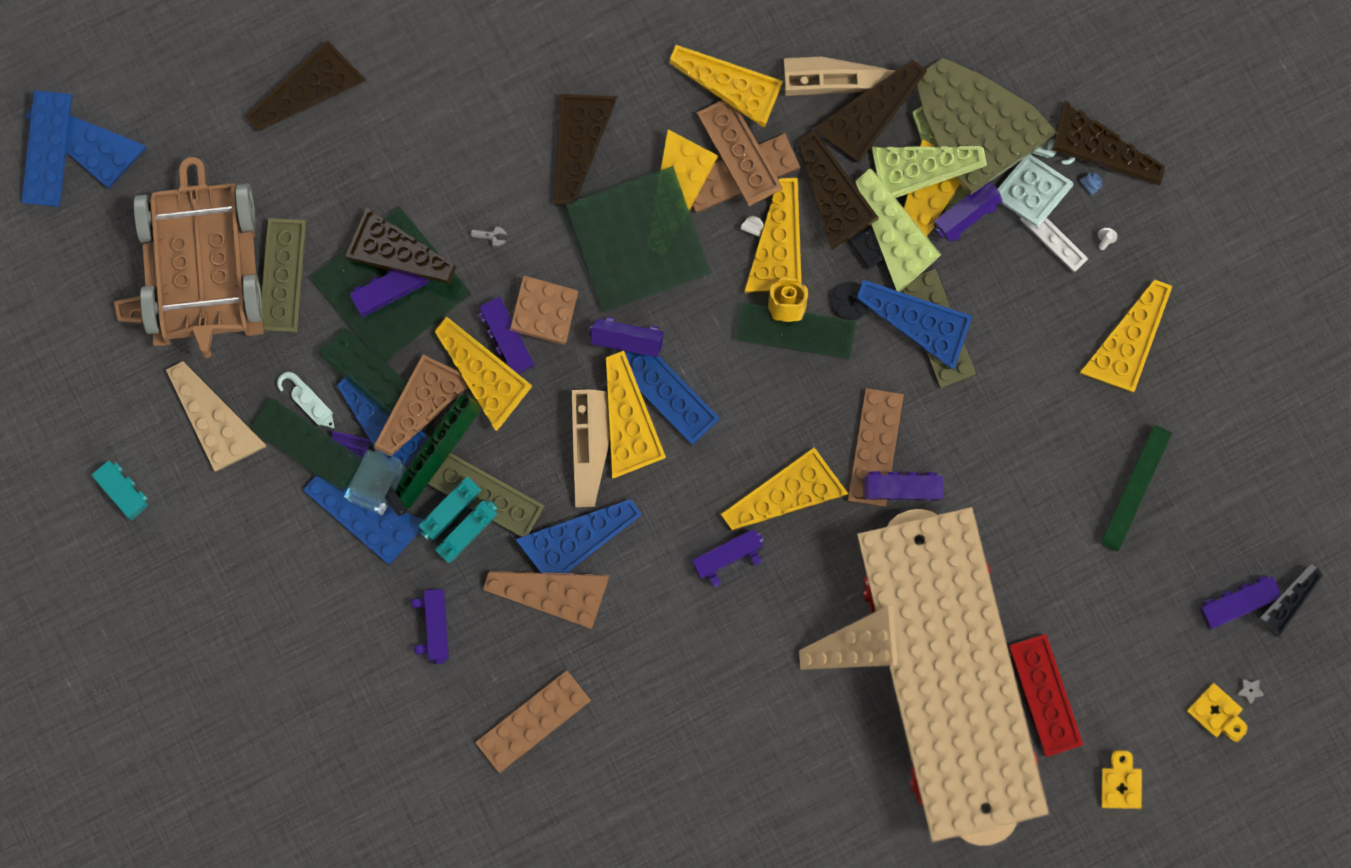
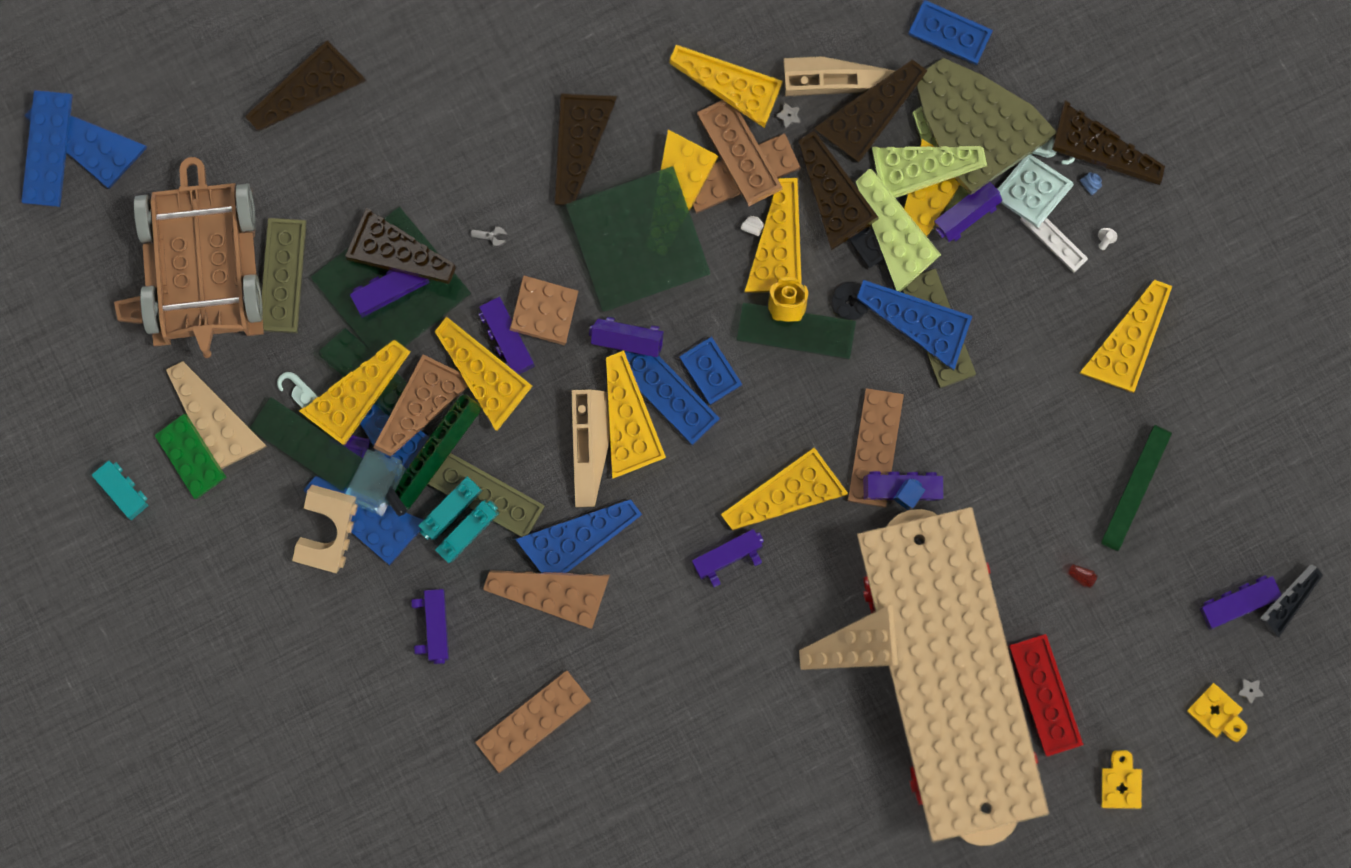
none -> green plate [155,414,227,499]
none -> tan arch [292,485,358,573]
none -> yellow wing [299,340,411,445]
none -> blue plate [679,337,742,405]
none -> light grey plate [776,103,800,128]
none -> blue brick [893,479,925,510]
none -> blue plate [908,0,993,65]
none -> clear red cone [1068,564,1098,589]

